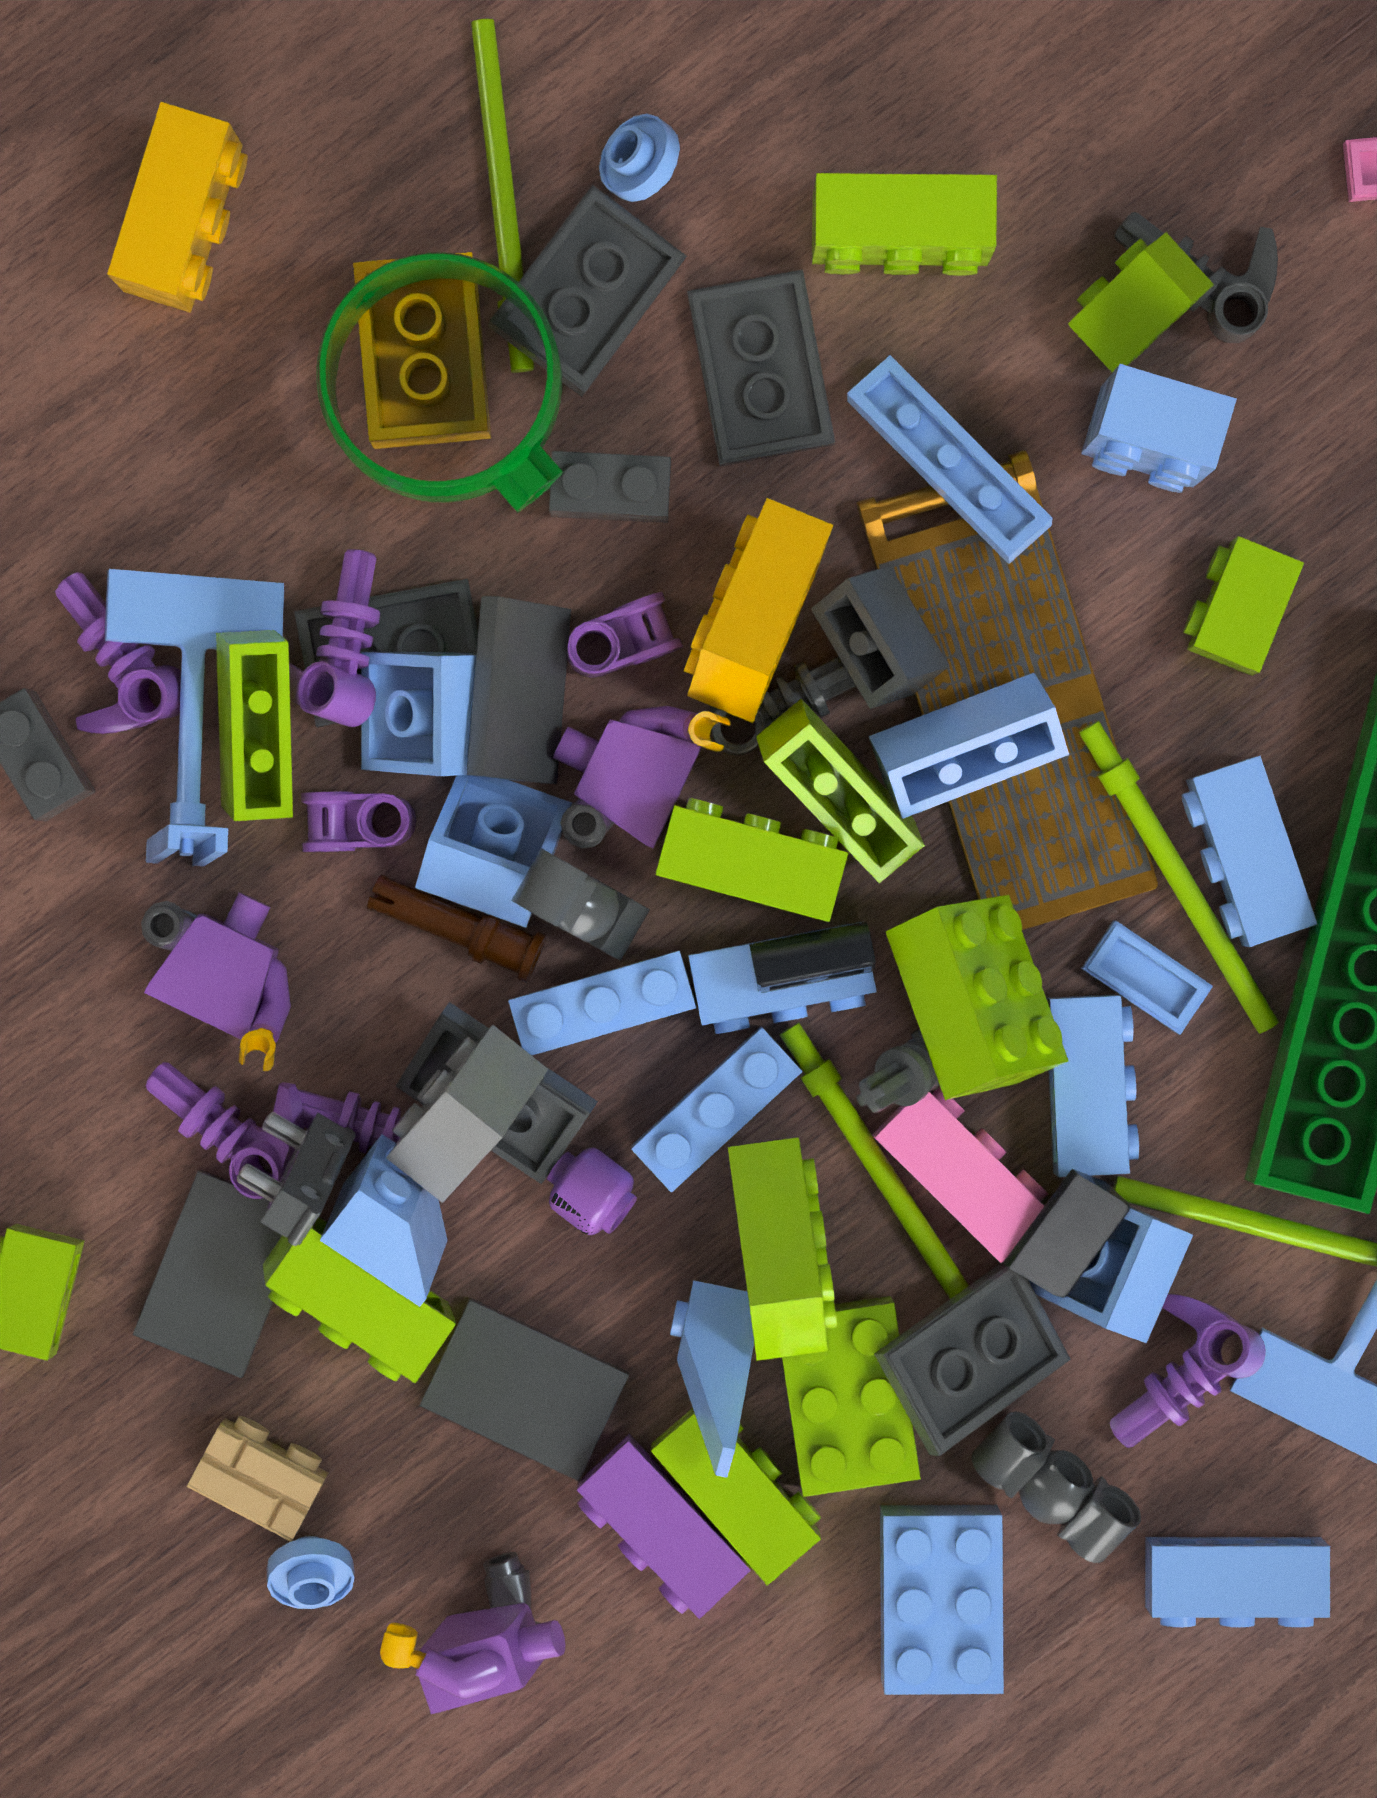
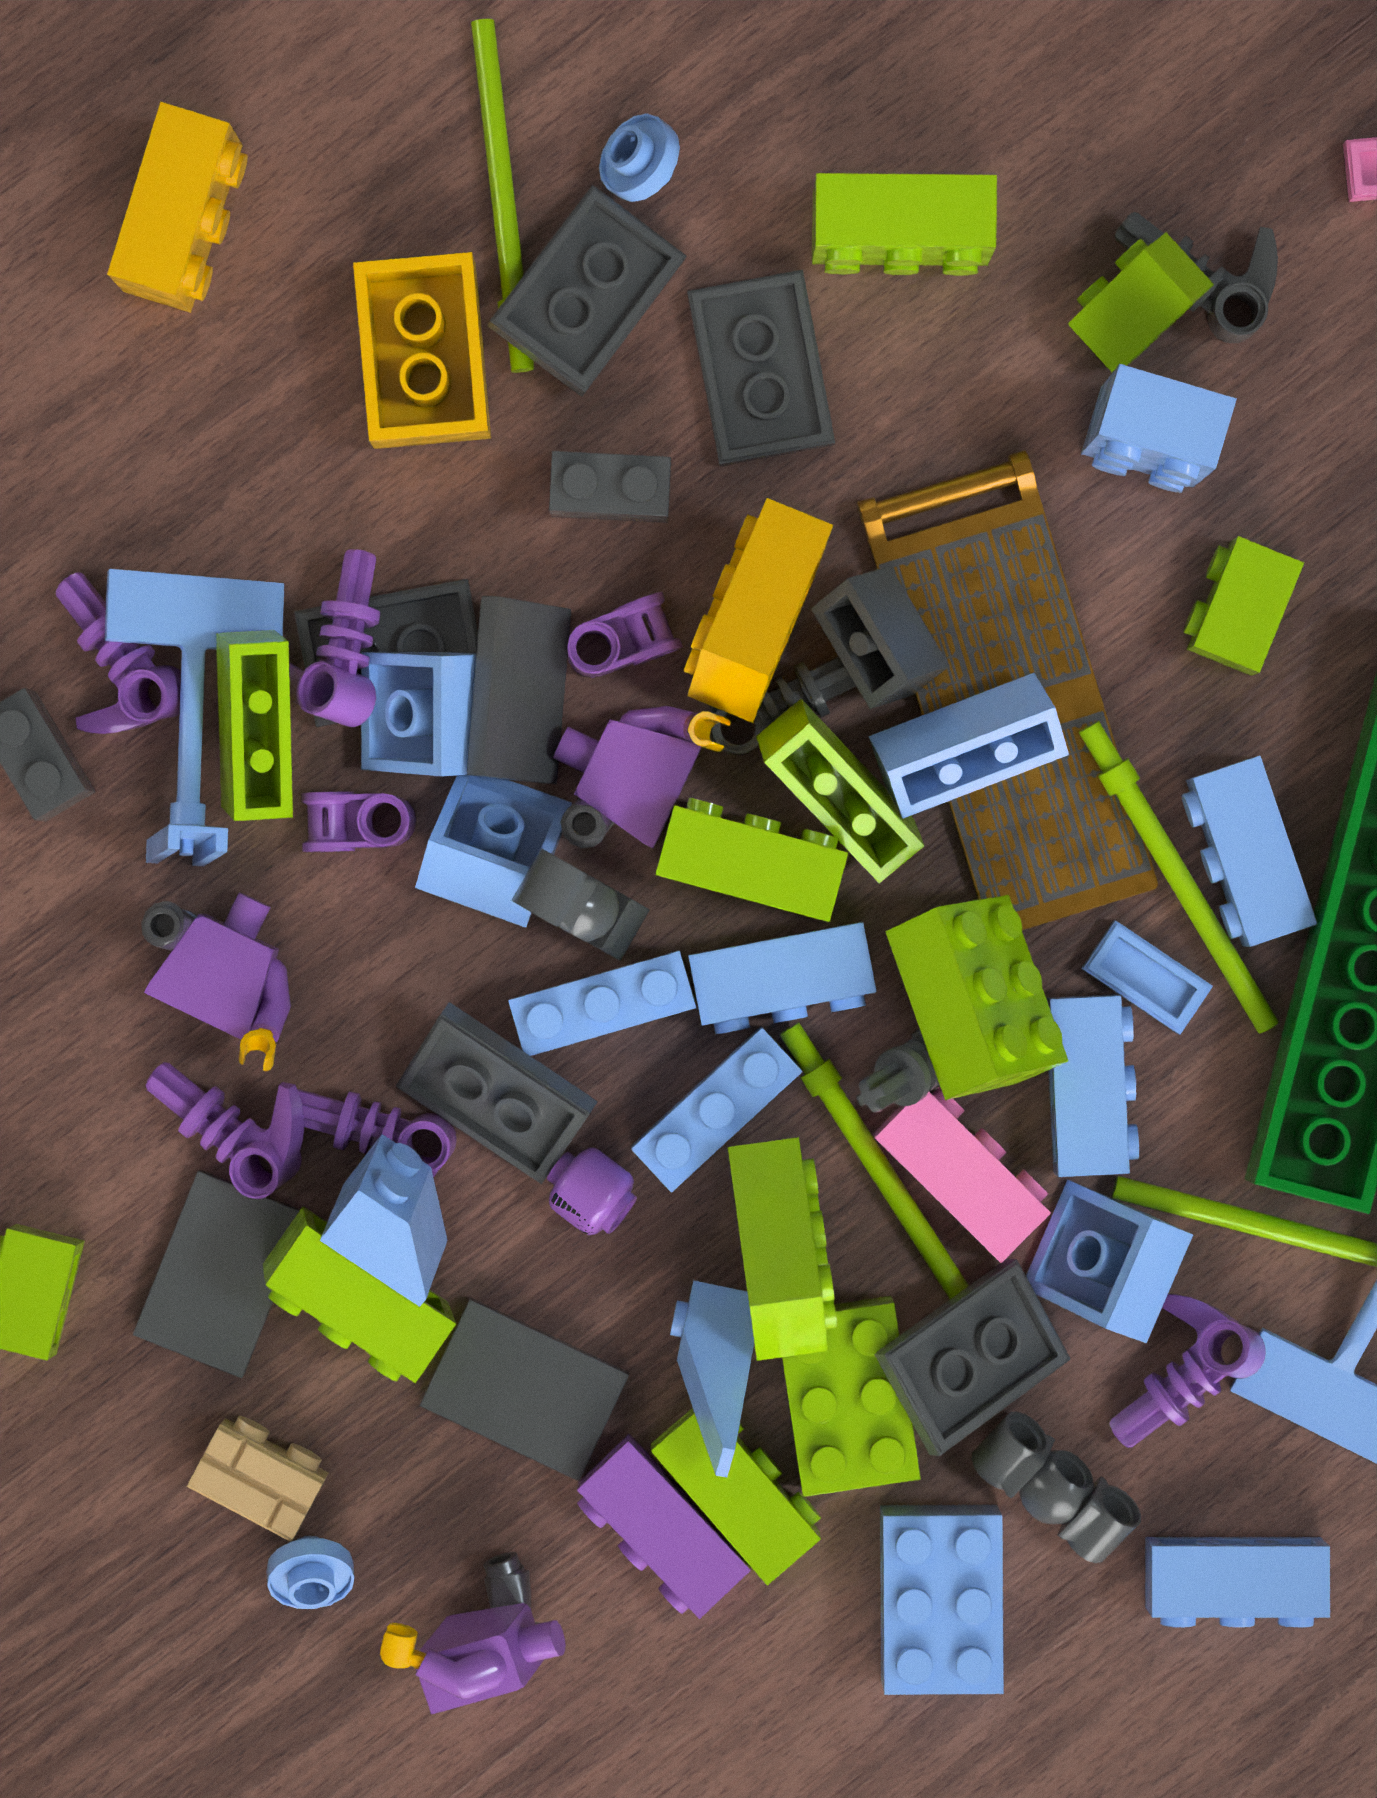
dark grey piece [237,1112,356,1246] -> none
green cylinder [316,252,563,513] -> none
reddish brown pin [367,874,547,983] -> none
light grey brick [386,1025,549,1203] -> none
black brick [749,922,876,993] -> none
light blue plate [847,355,1052,564] -> none
slope [1004,1169,1130,1298] -> none

